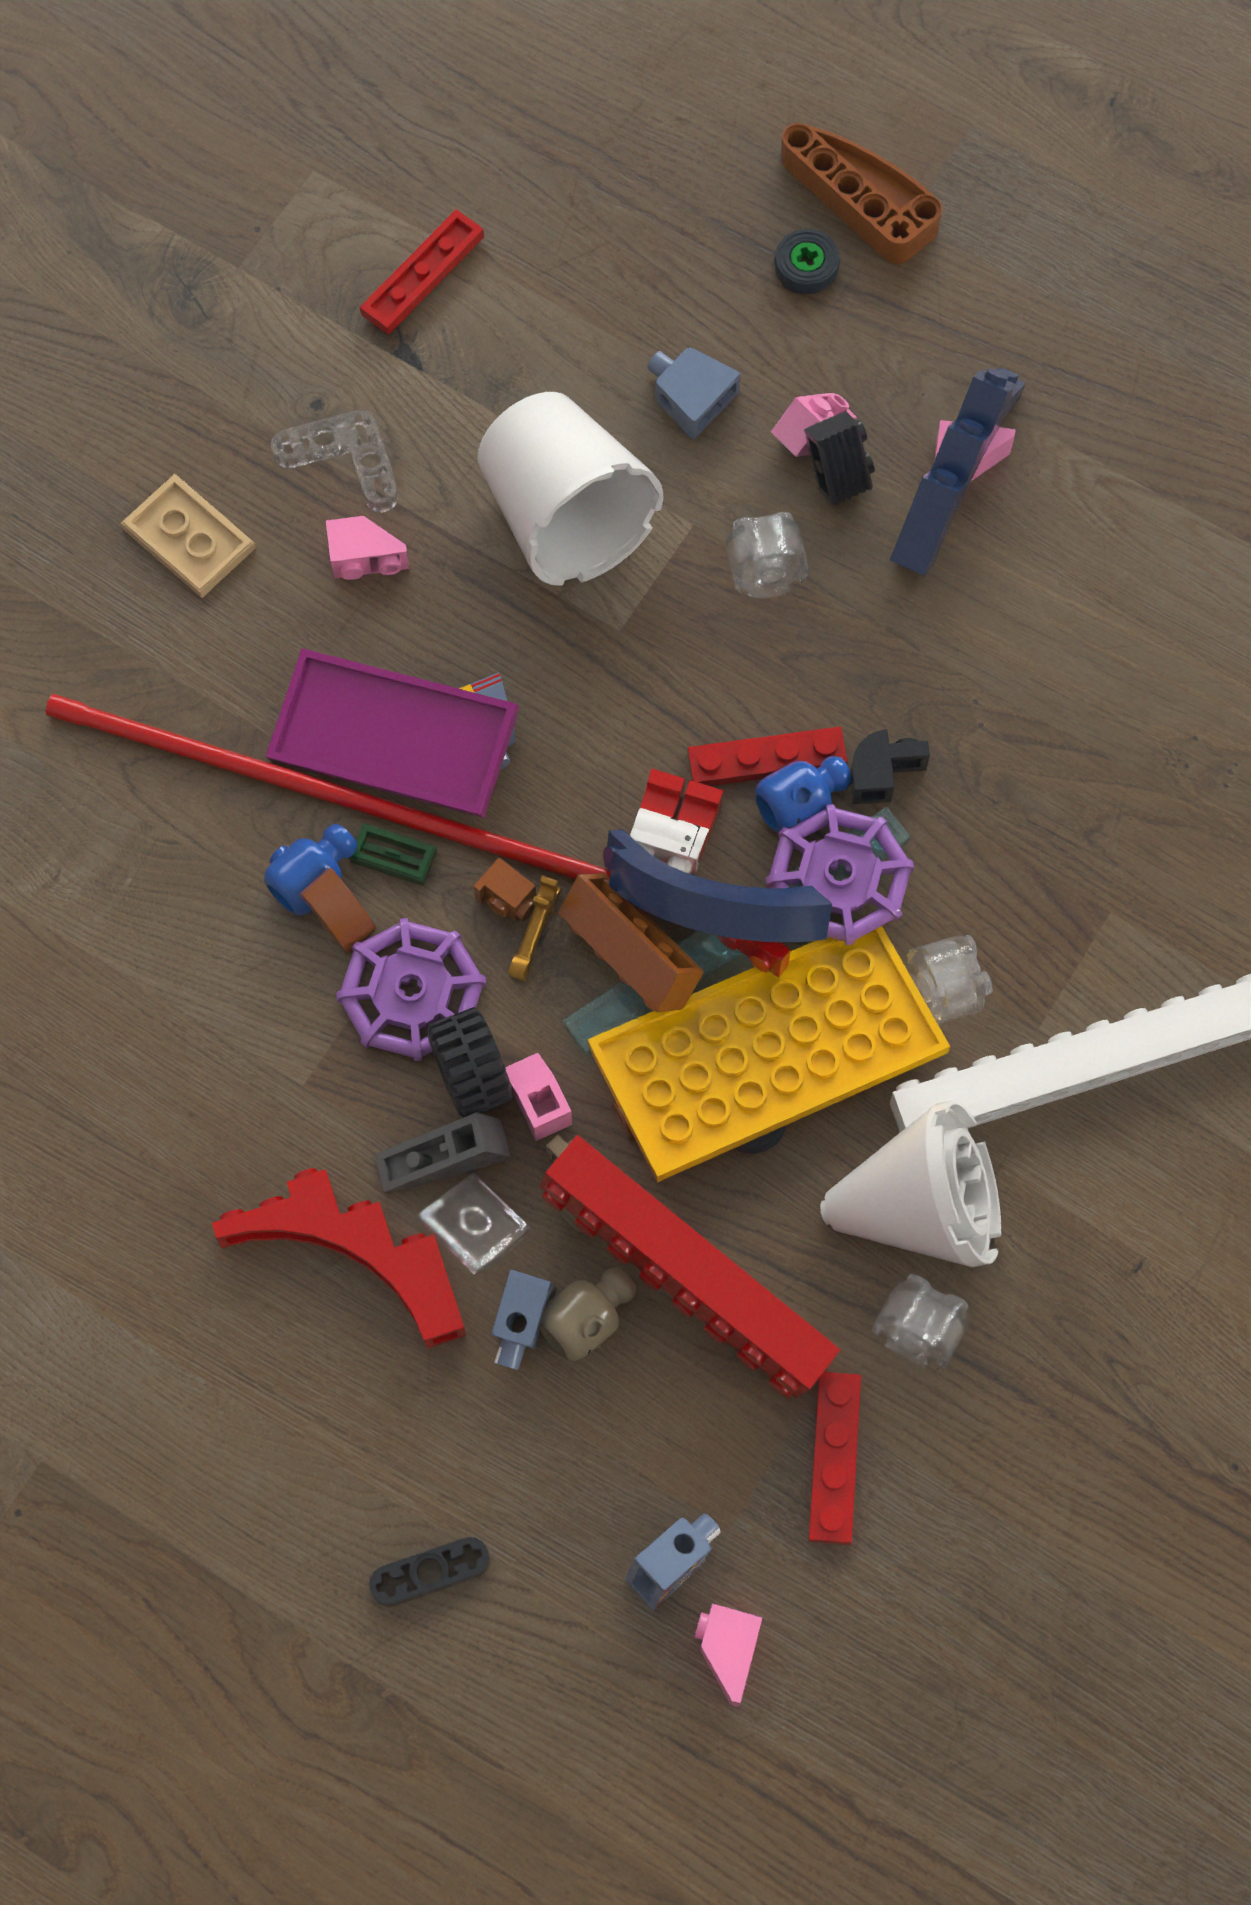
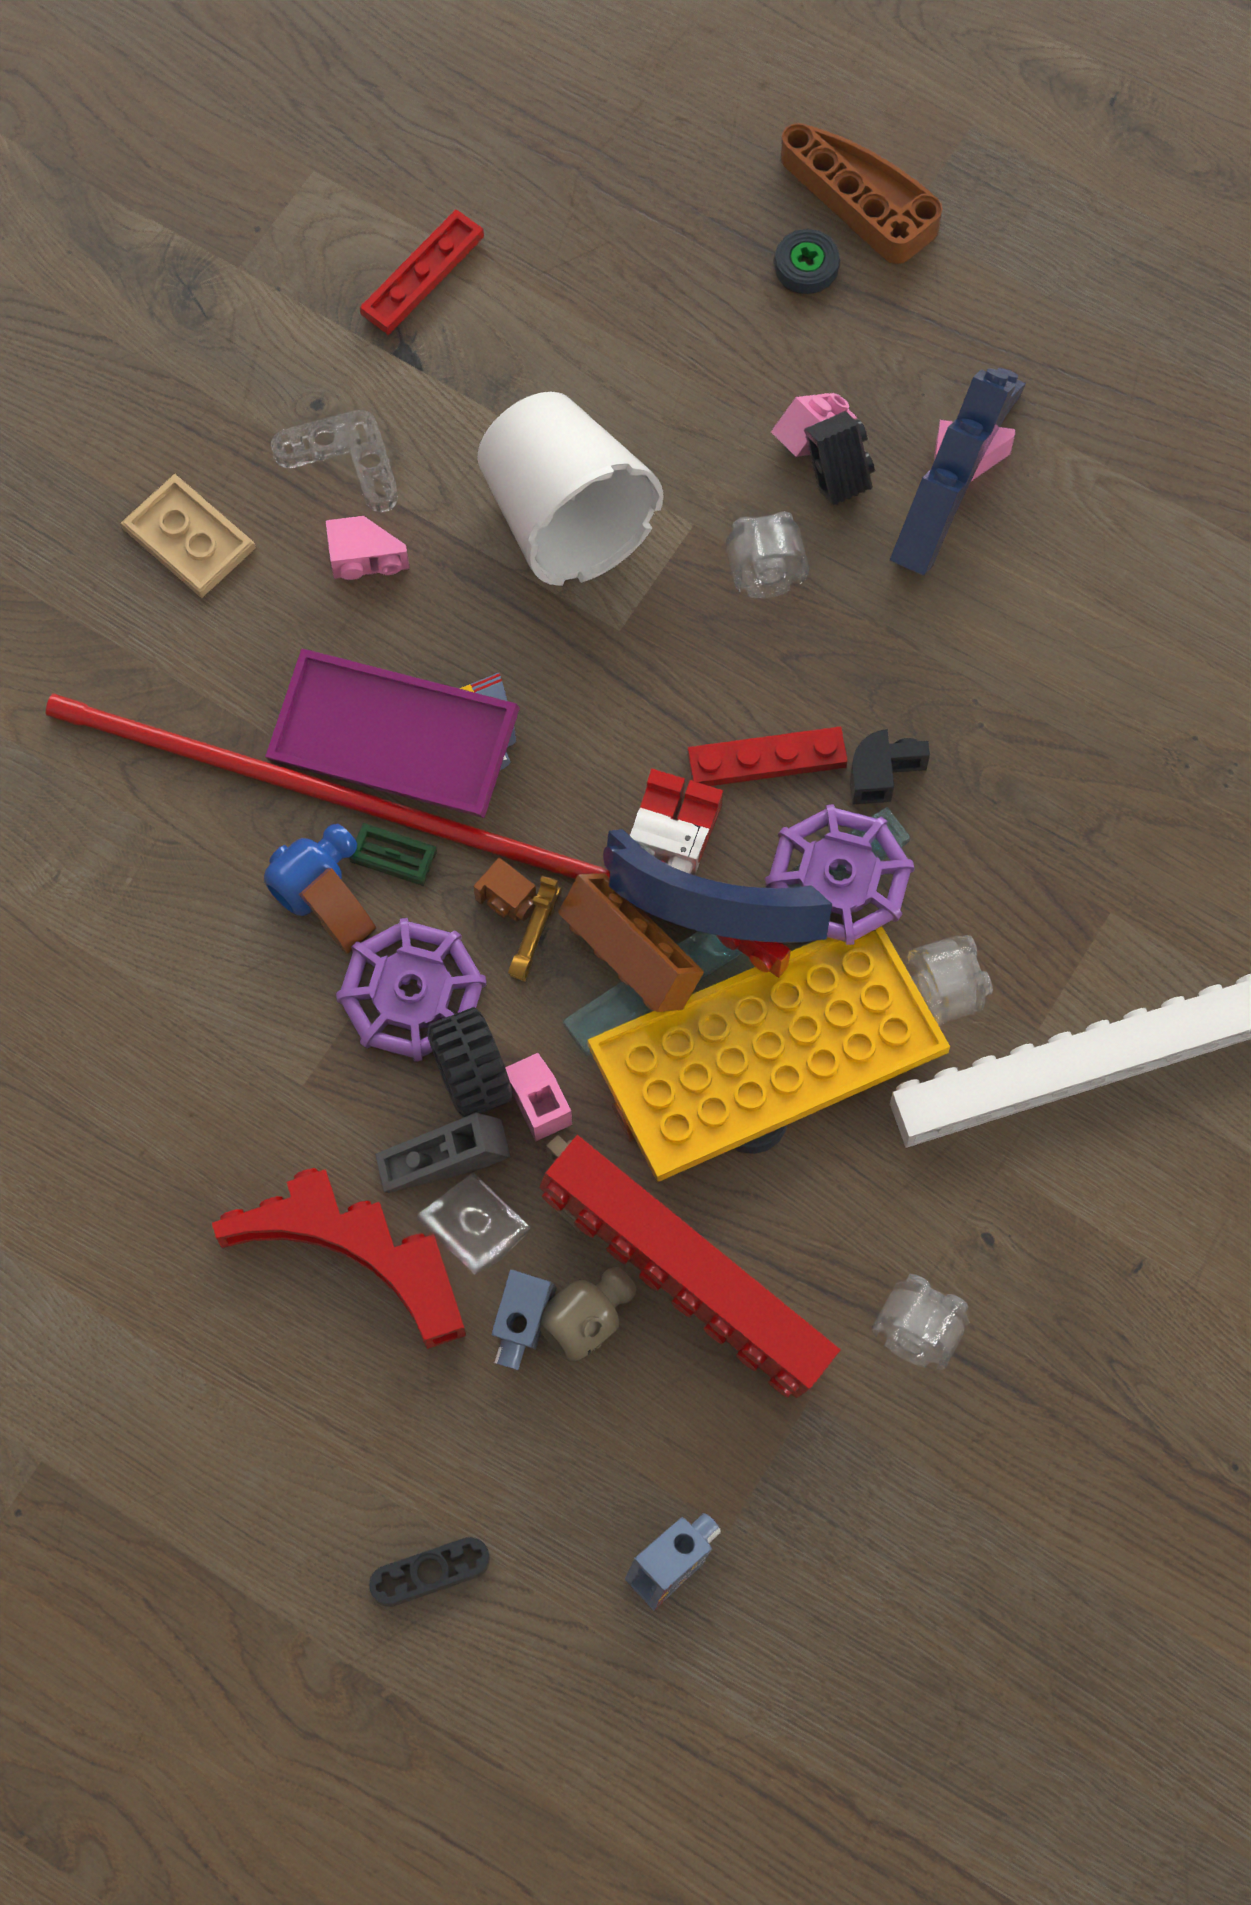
sand blue torso [647,348,740,440] -> none
bright pink slope [695,1604,762,1707] -> none
blue piece [754,756,852,833] -> none
red plate [808,1372,861,1545] -> none
white cone [820,1100,1001,1267] -> none

